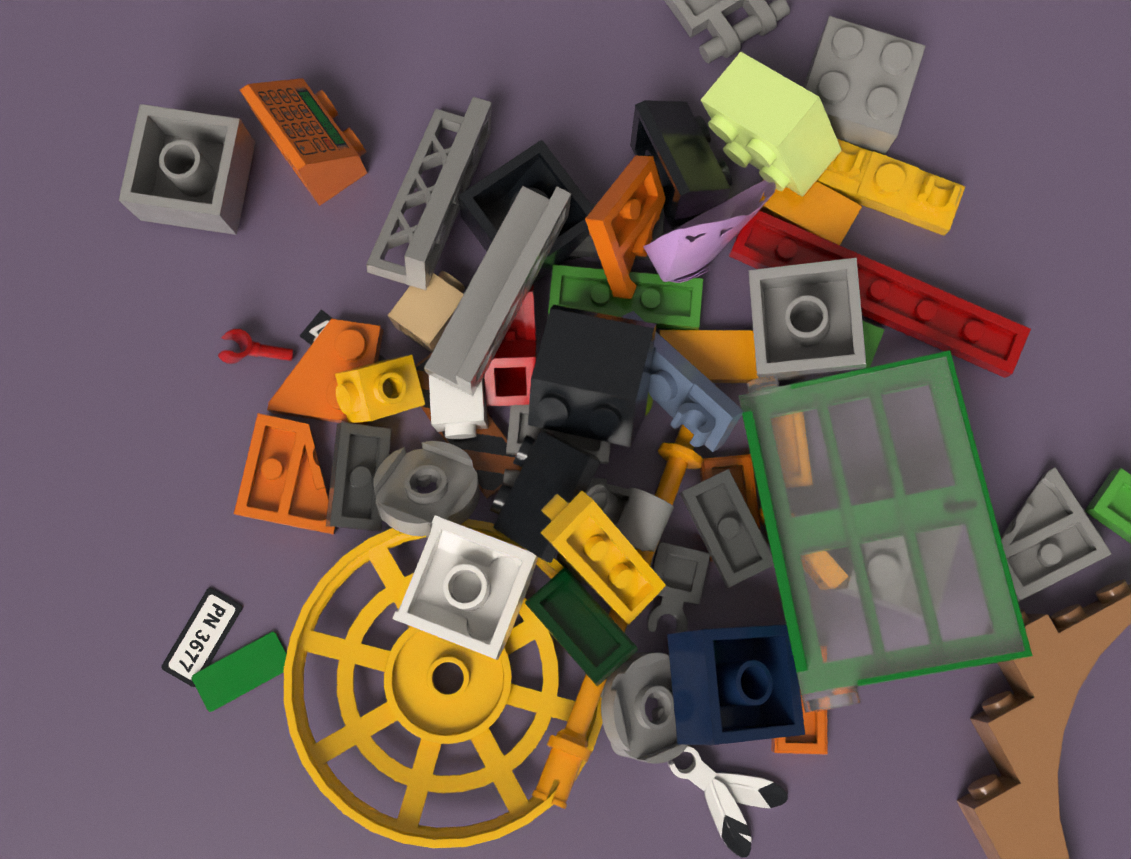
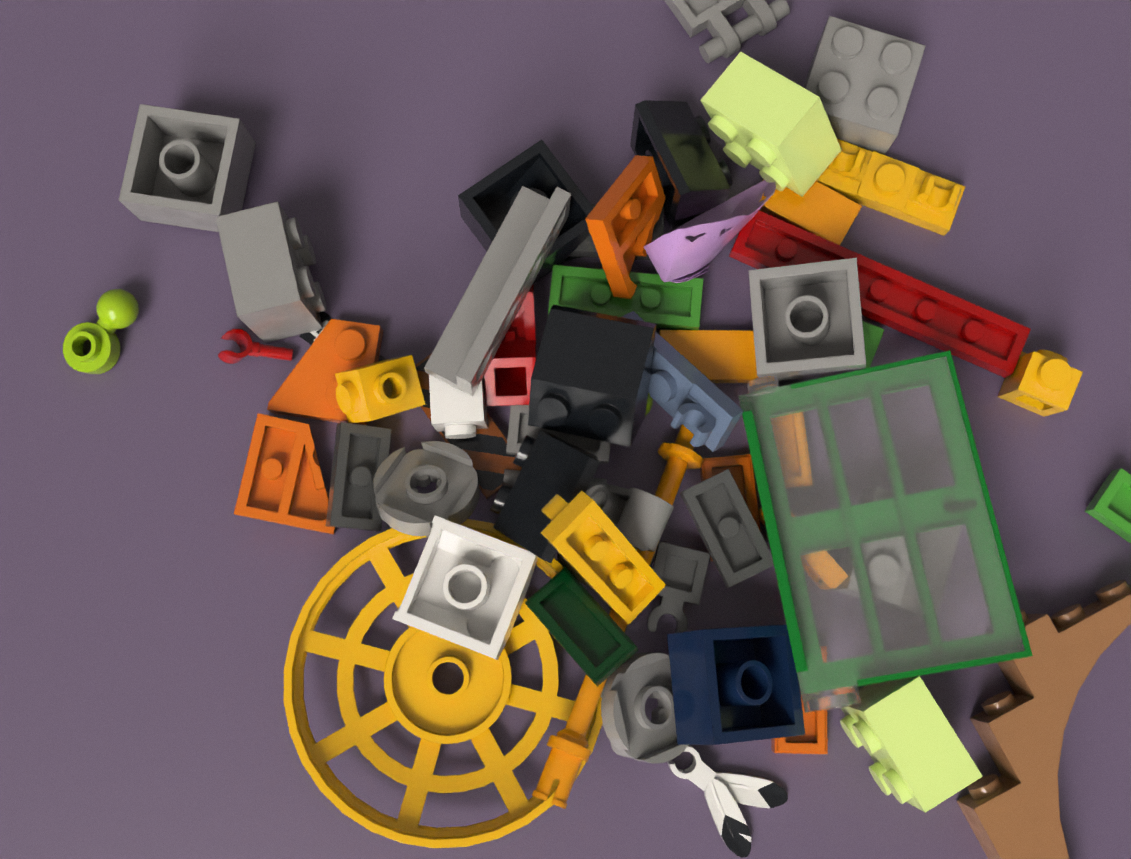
sticker [161,588,242,687] -> none
green sticker [191,632,287,712] -> none
orange slope [239,78,368,206] -> none
light grey fence [366,97,492,290] -> none
tan brick [388,271,466,353] -> none
light grey wing [1001,467,1112,602] -> none
none -> lime plate [63,289,139,374]
none -> light grey brick [216,201,327,343]
none -> yellowish green brick [838,676,983,813]
none -> yellow brick [997,349,1083,417]

